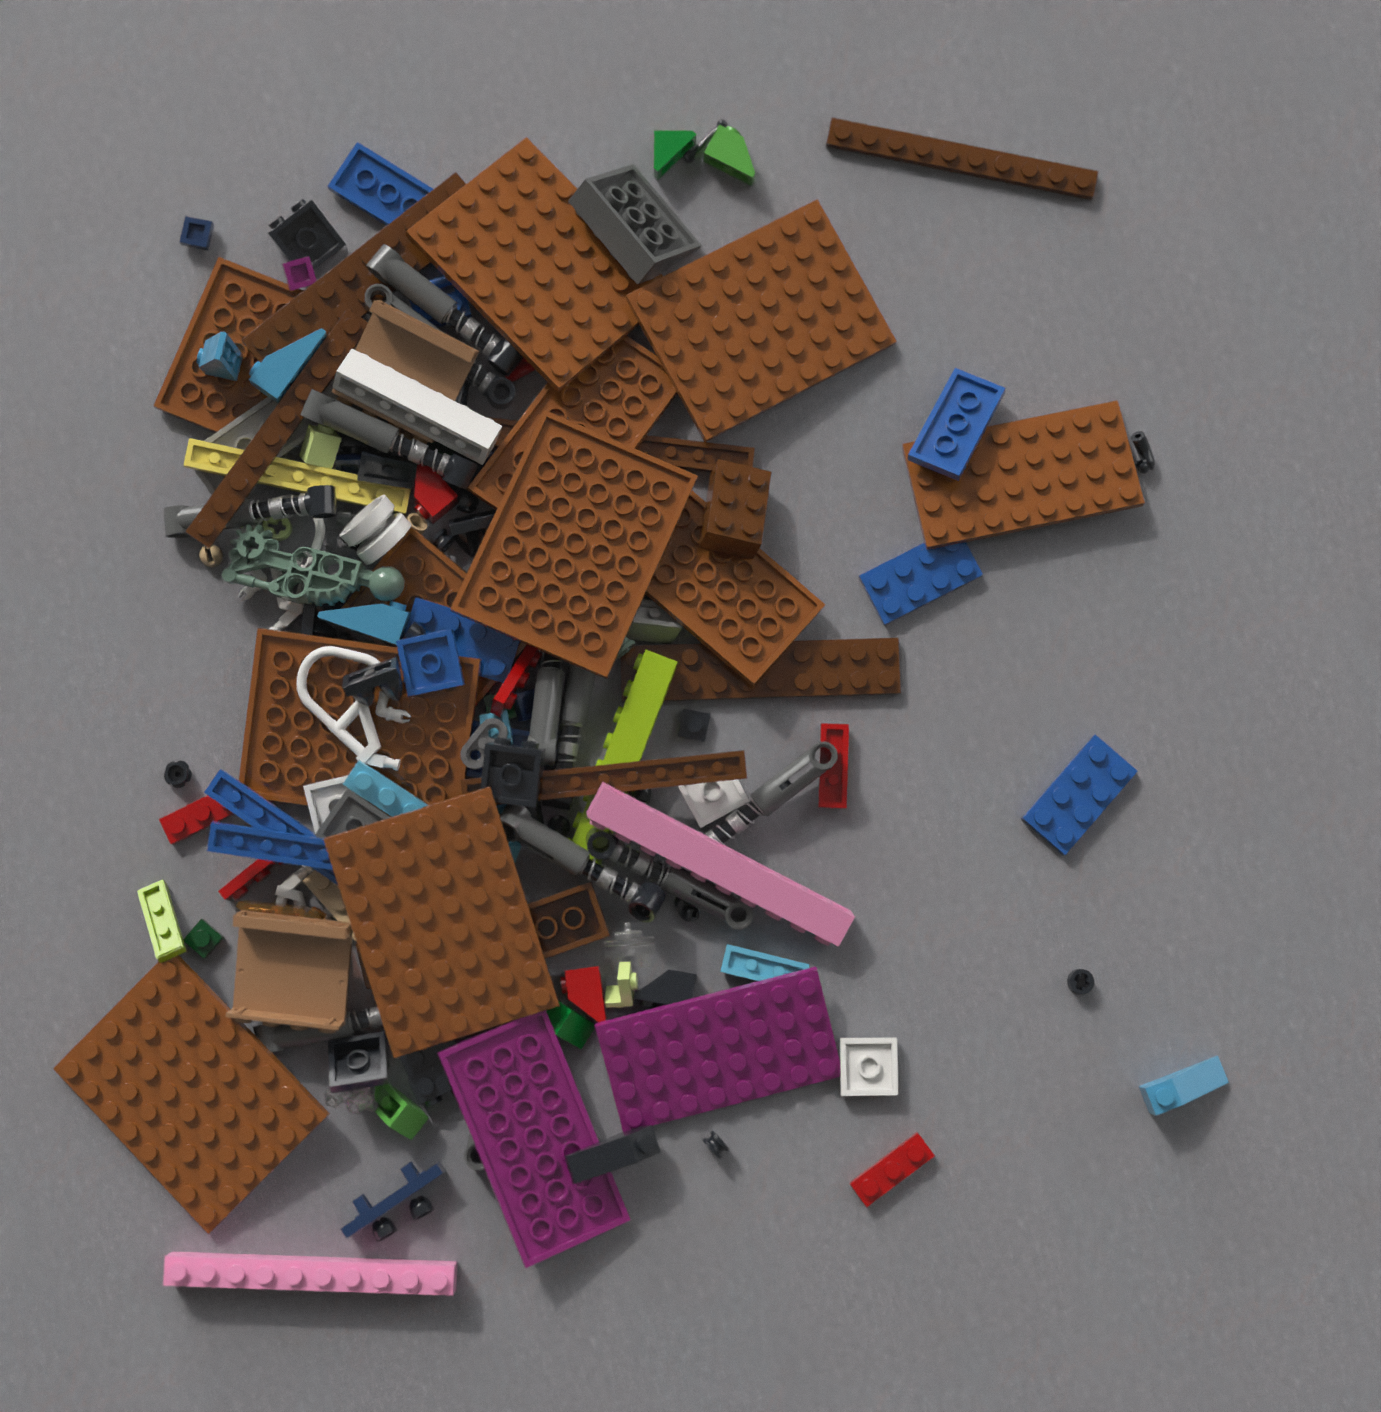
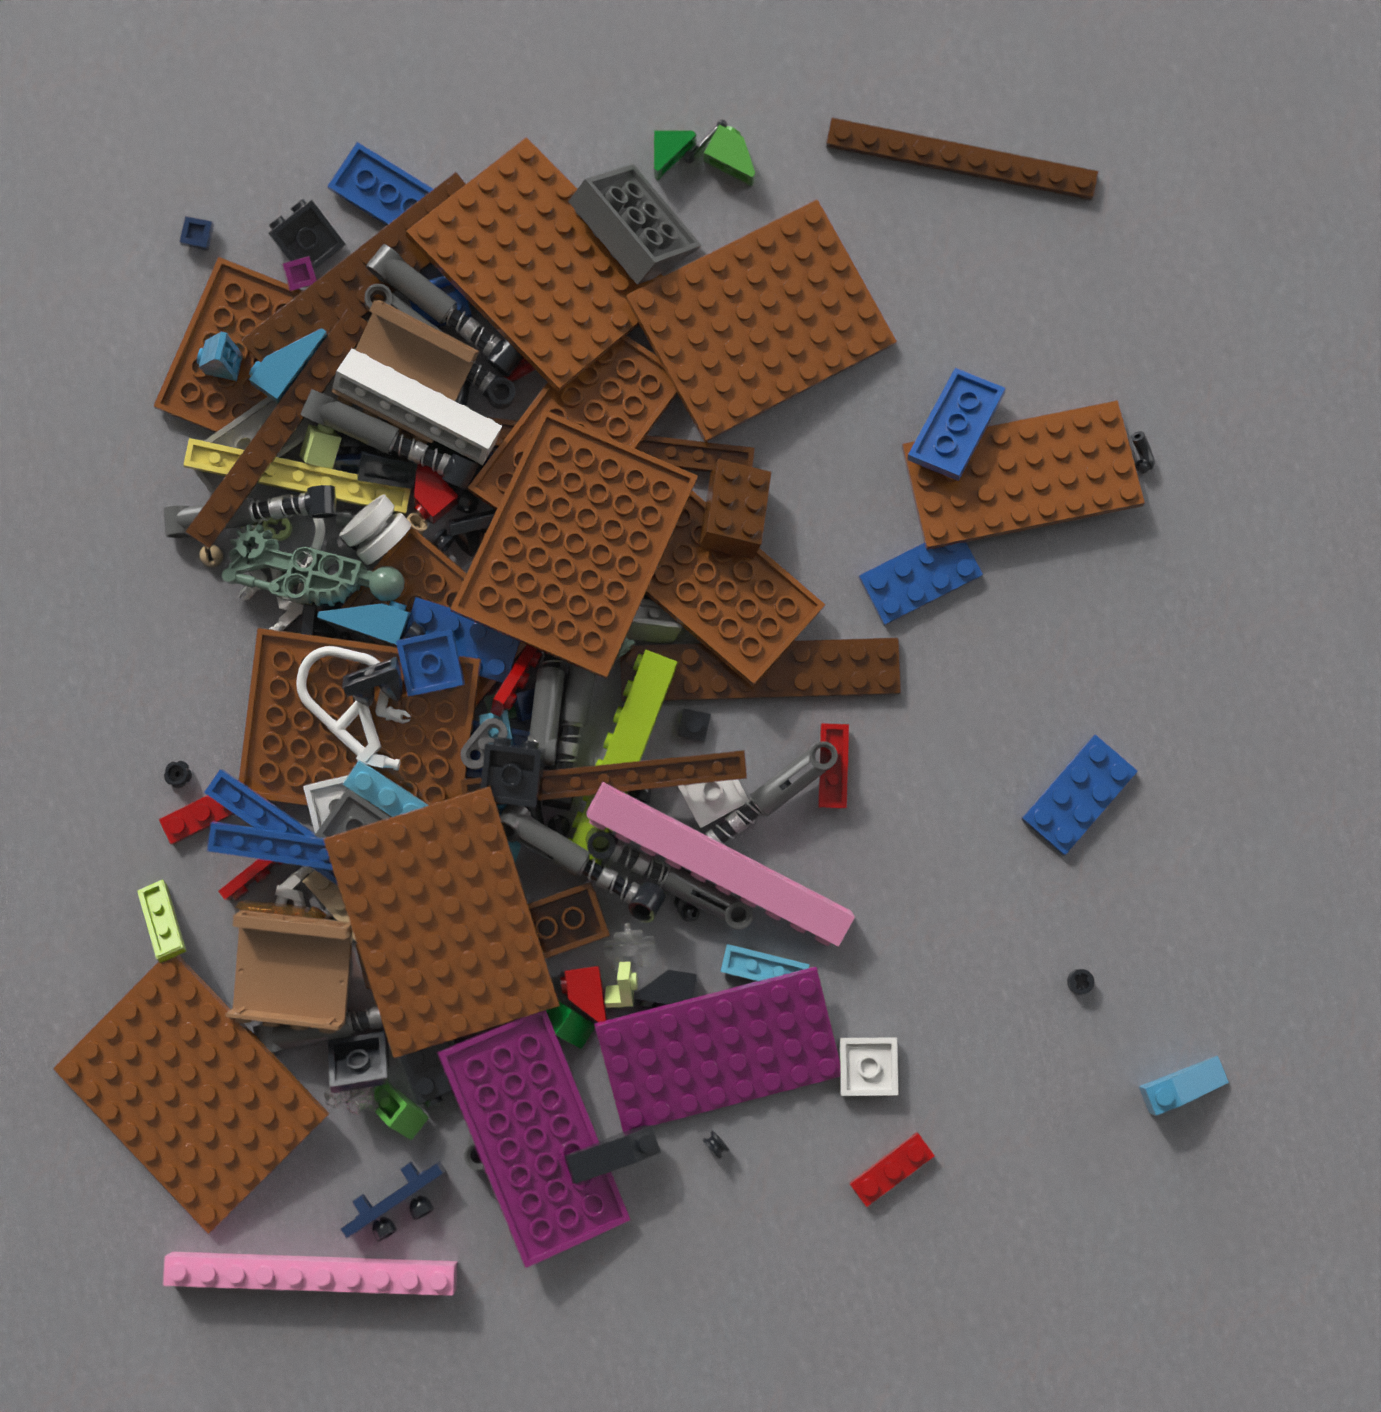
dark green plate [183,919,224,959] -> none

